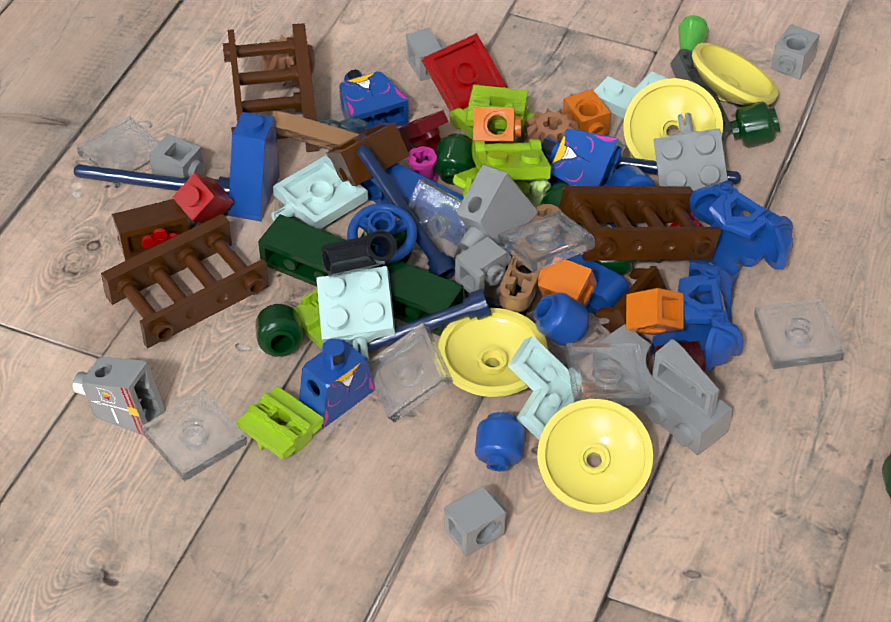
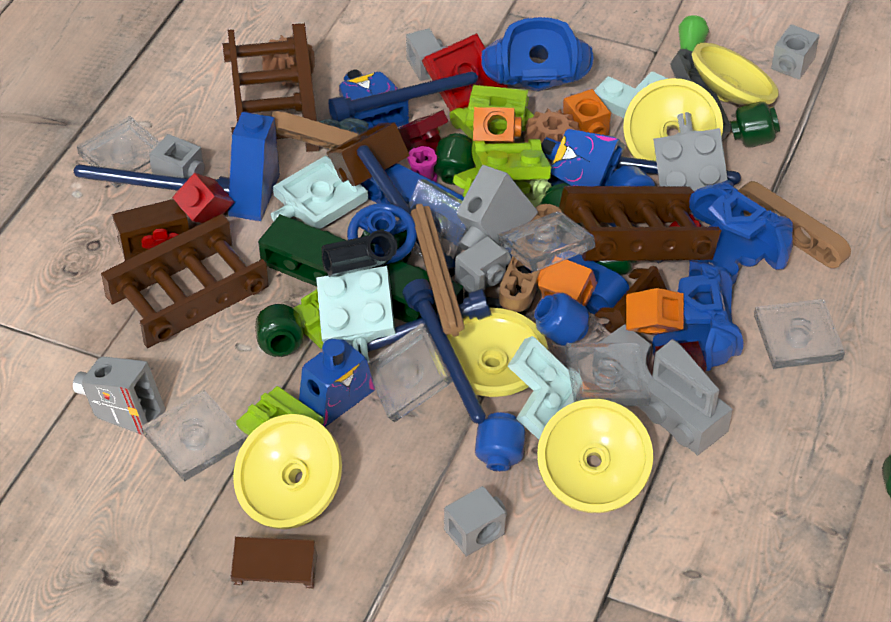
none -> reddish brown hinge [231,537,317,589]
none -> light yellow dish [233,414,342,529]
none -> dark blue piece [328,71,478,124]
none -> dark blue piece [402,279,486,424]
none -> medium nougat axle [411,203,465,337]
none -> blue piece [481,17,593,92]
none -> medium nougat beam [738,181,851,268]

